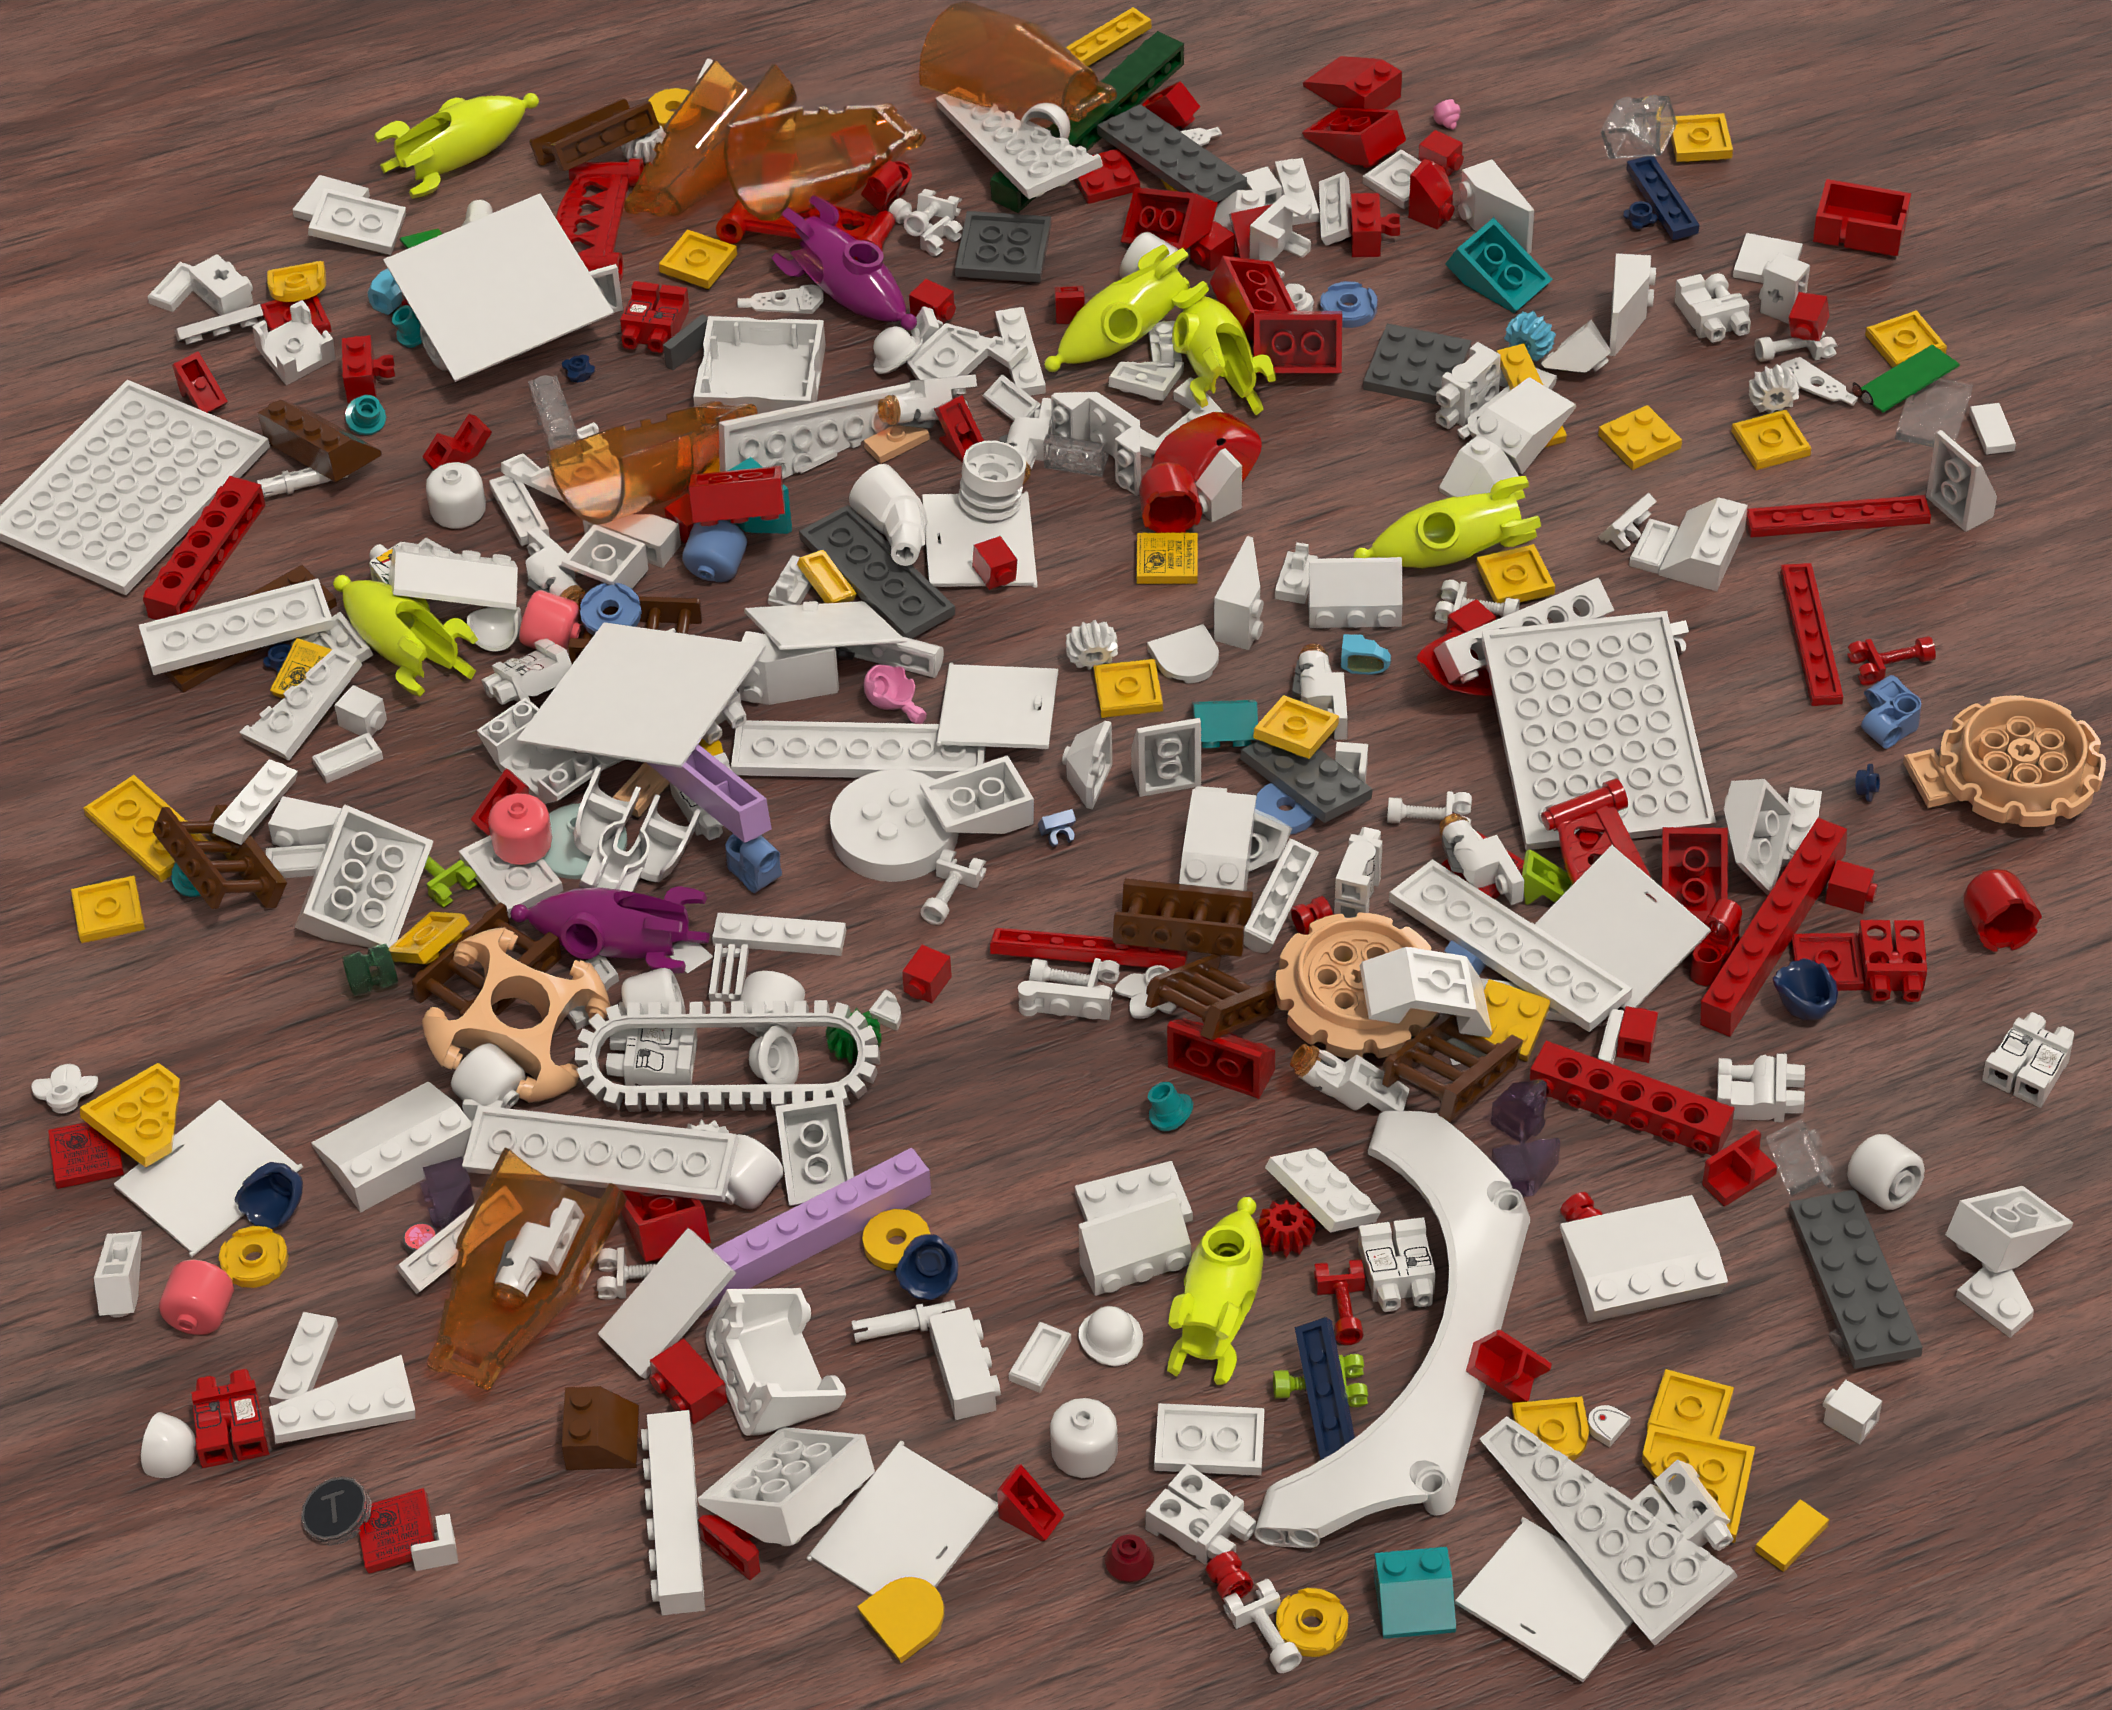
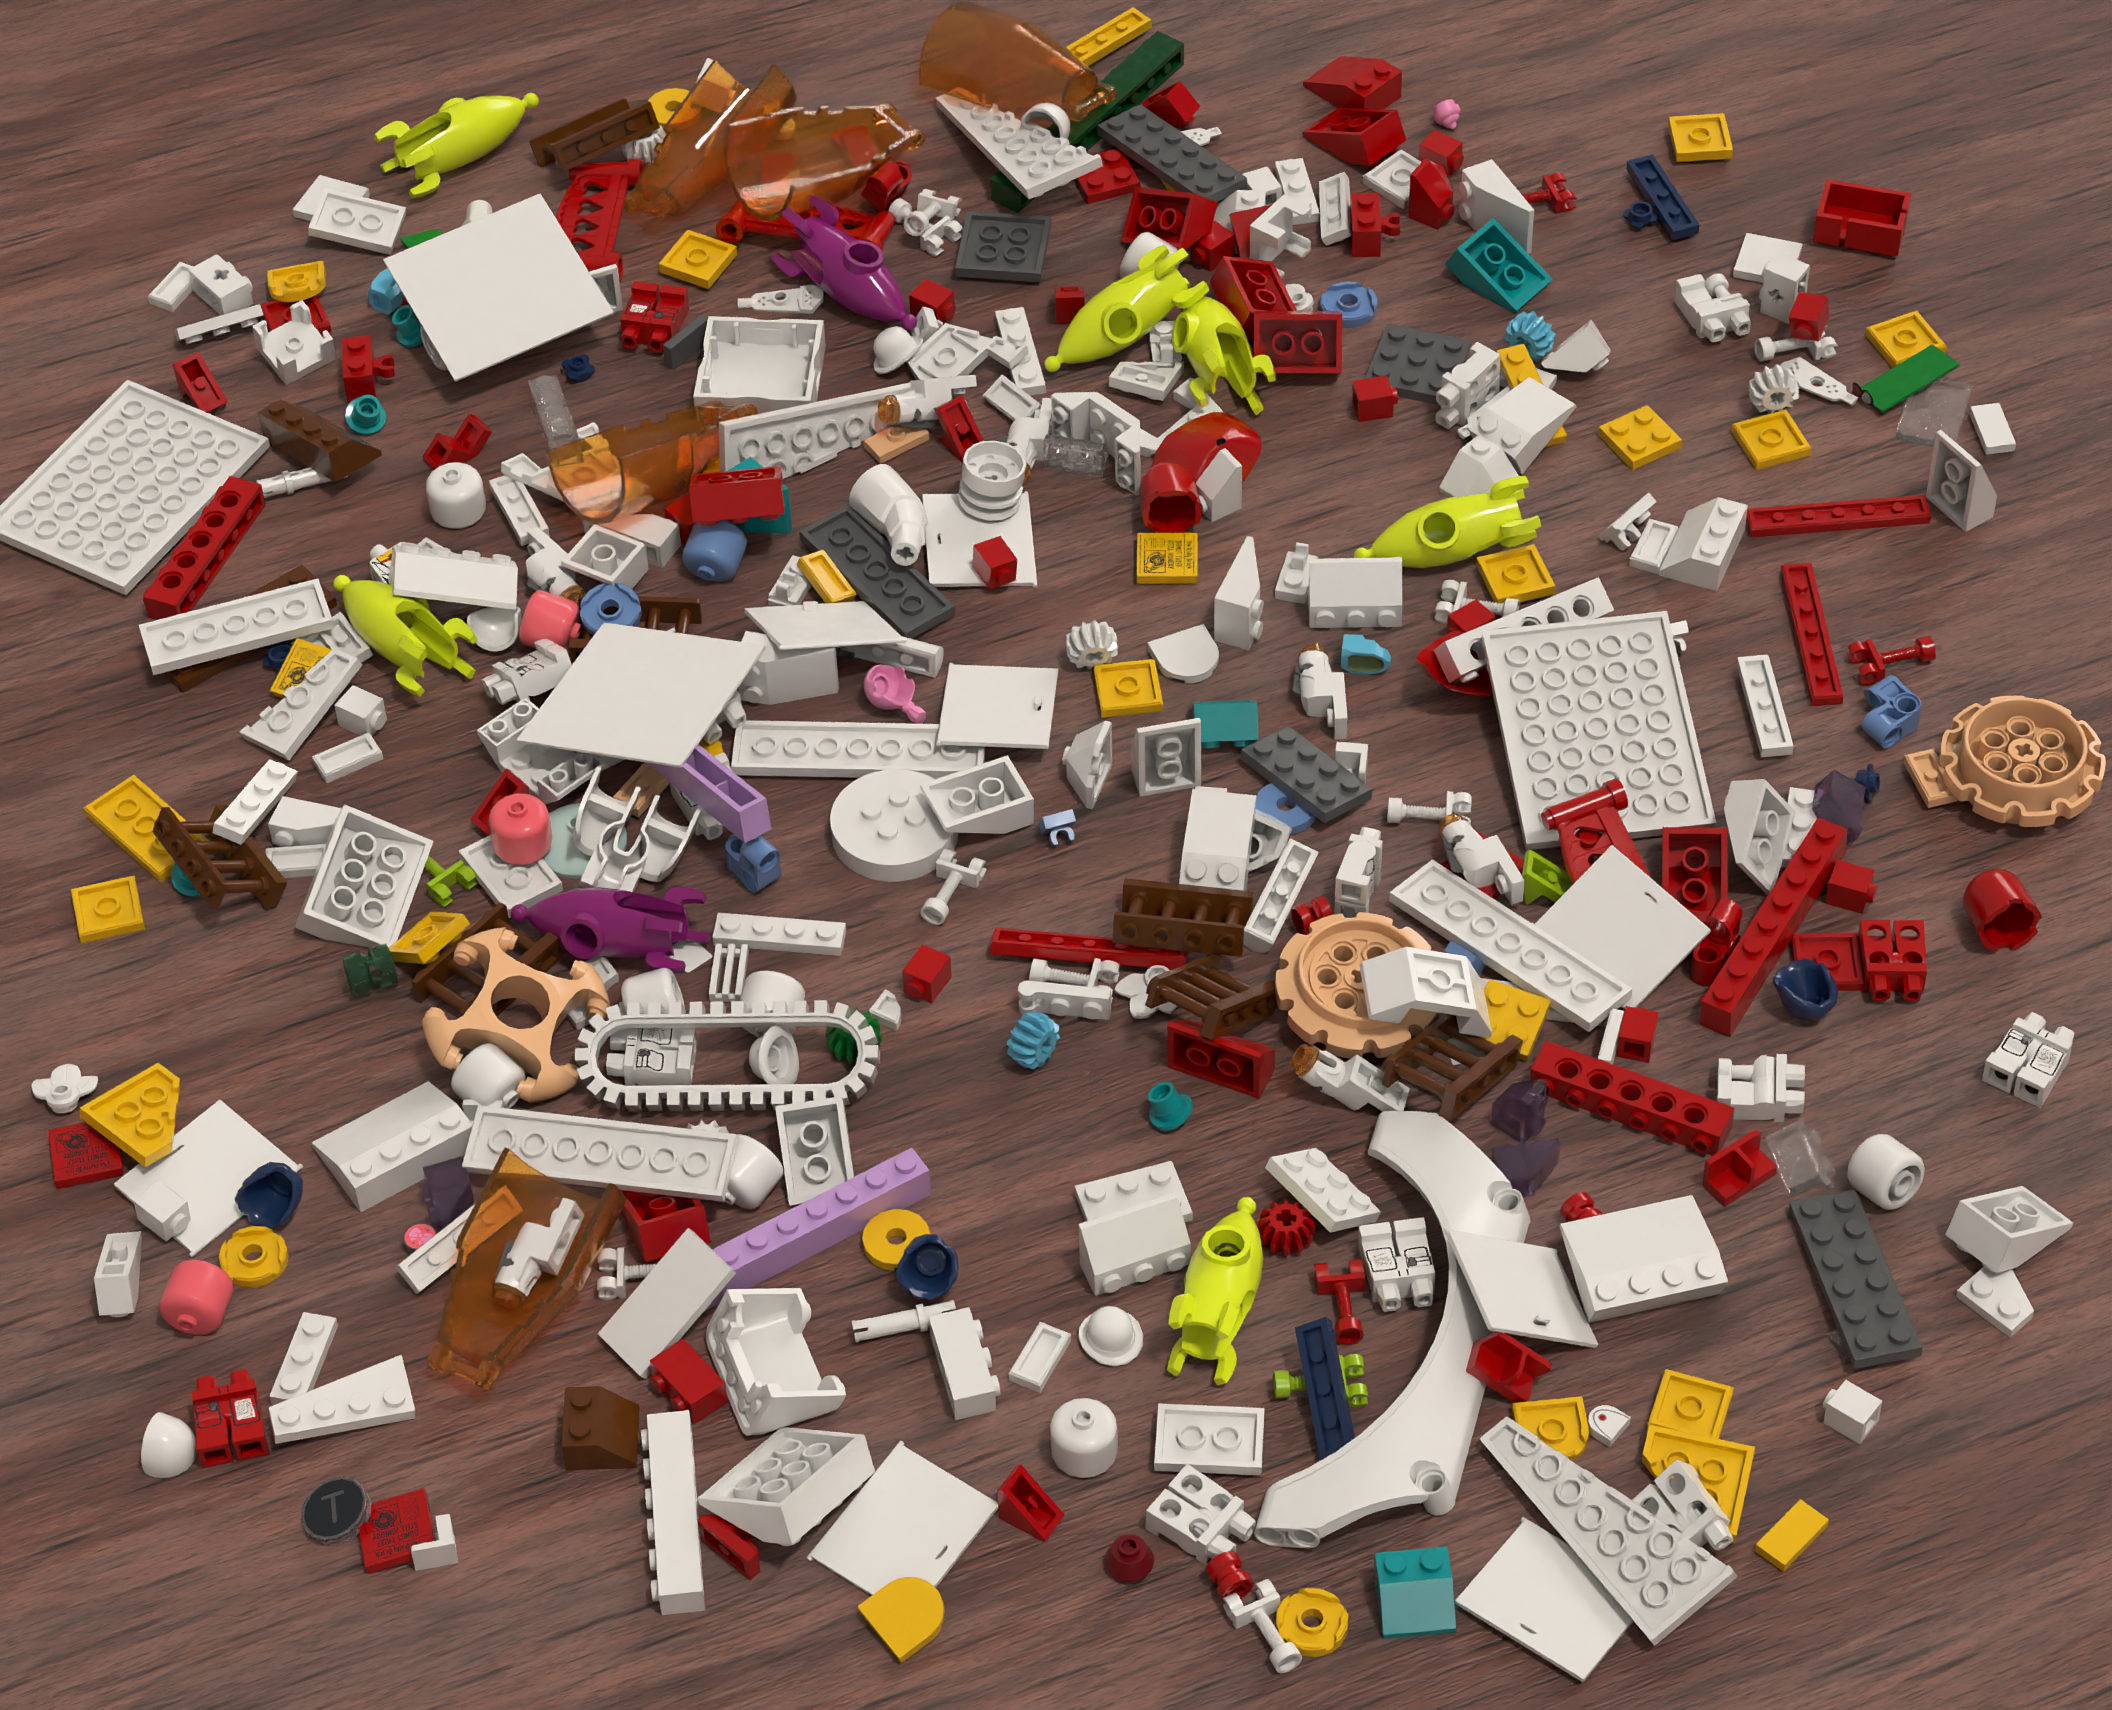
yellow plate [1253,695,1339,759] -> none
clear slope [1600,95,1677,159] -> none
white slope [1609,254,1656,356] -> none
none -> white brick [134,1179,191,1242]
none -> medium azure gear [1006,1010,1060,1069]
none -> red brick [1352,376,1398,422]
none -> white piece [1443,1229,1598,1348]
none -> red bar [1521,172,1577,214]
none -> white plate [1736,655,1794,757]
none -> clear purple slope [1812,770,1865,845]

